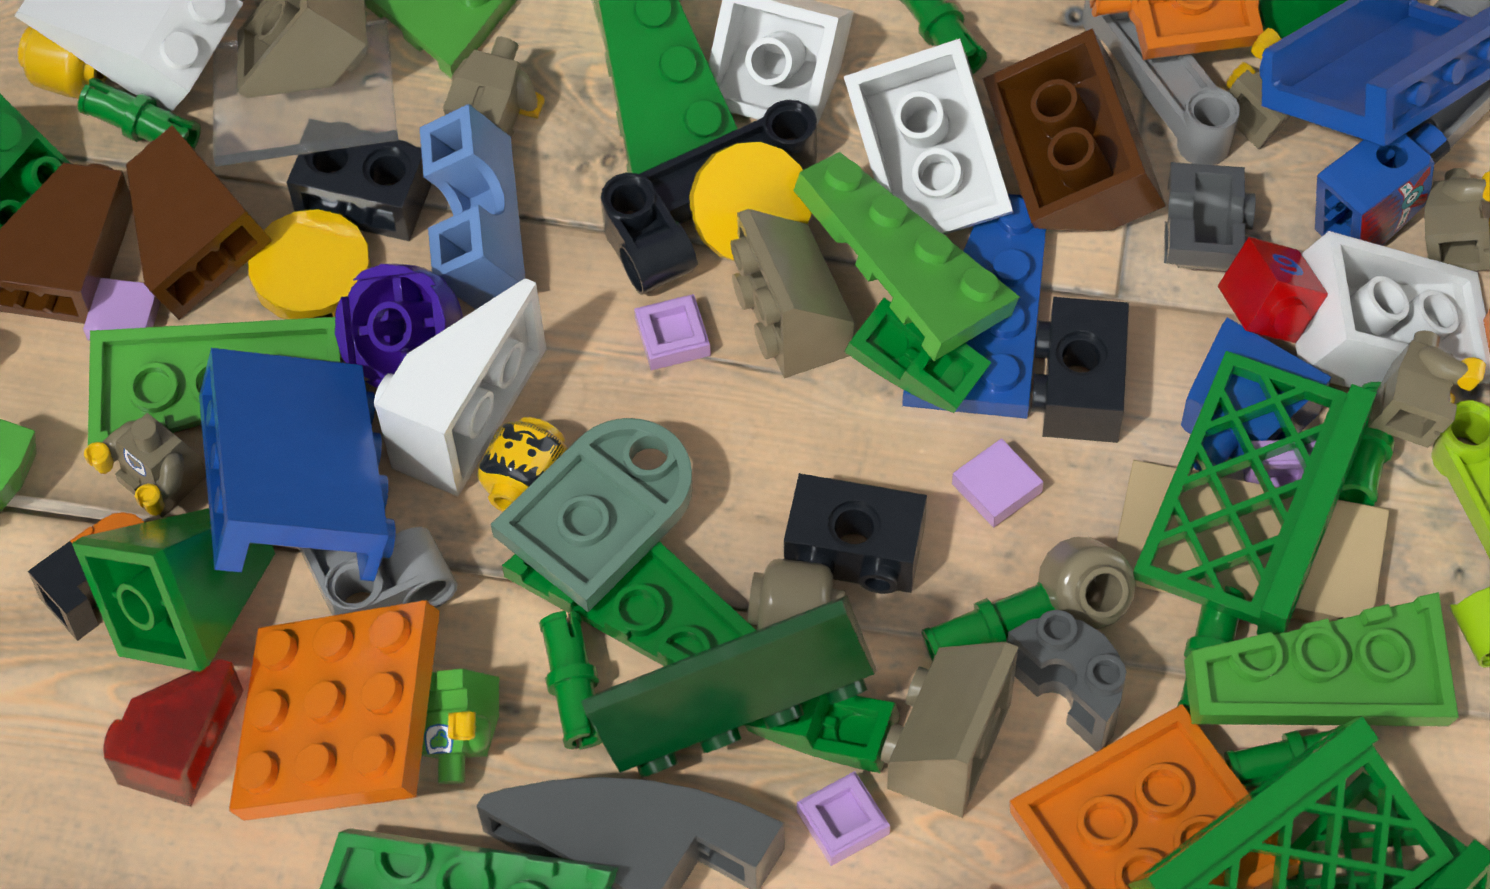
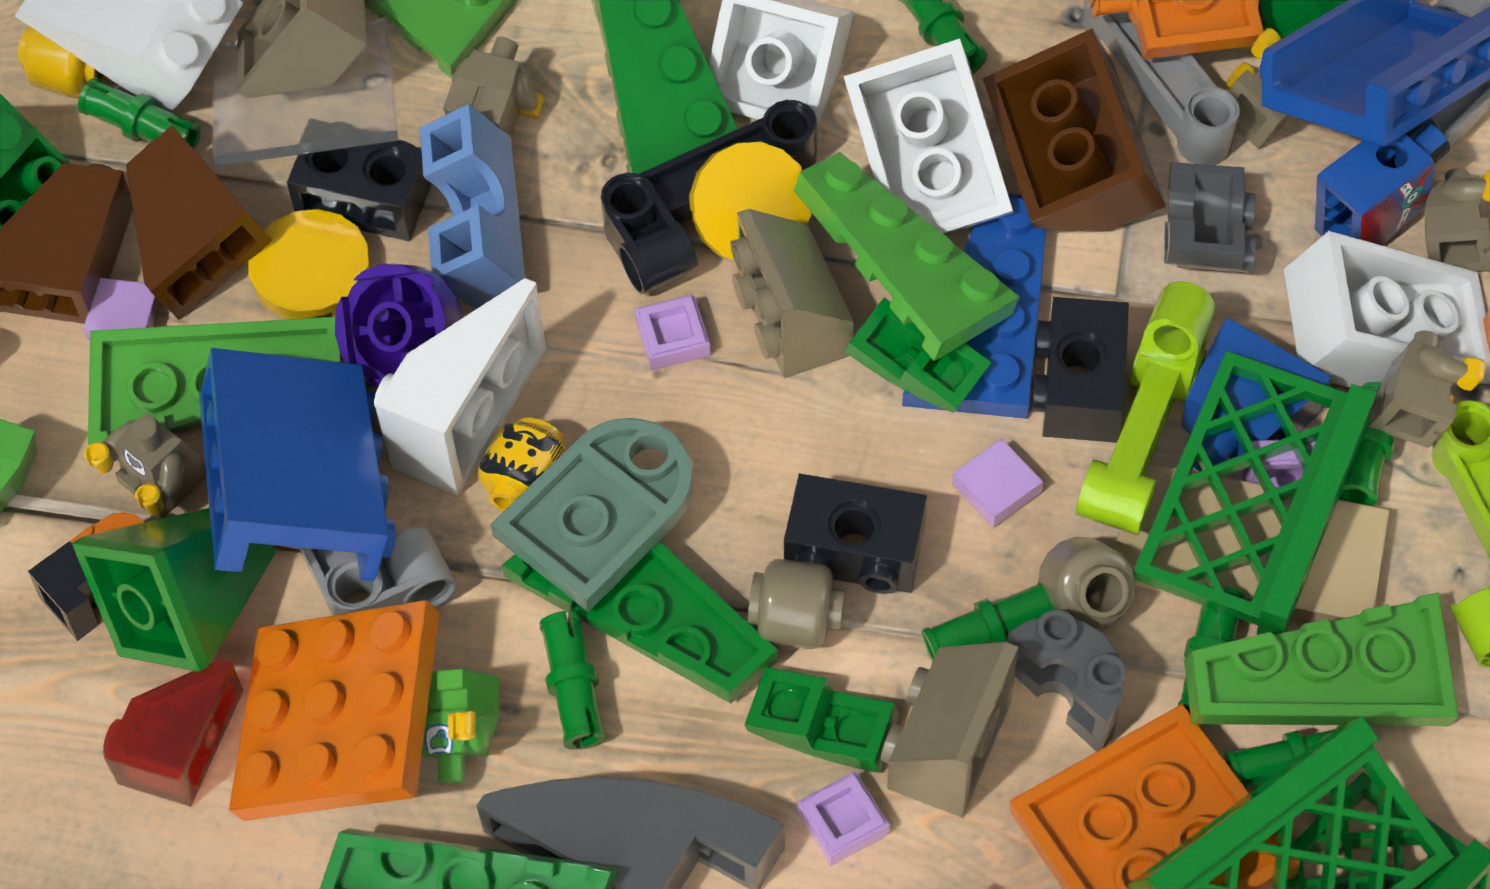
dark green slope [581,595,877,778] -> none
red brick [1218,237,1328,343] -> none
none -> lime piece [1075,281,1215,535]

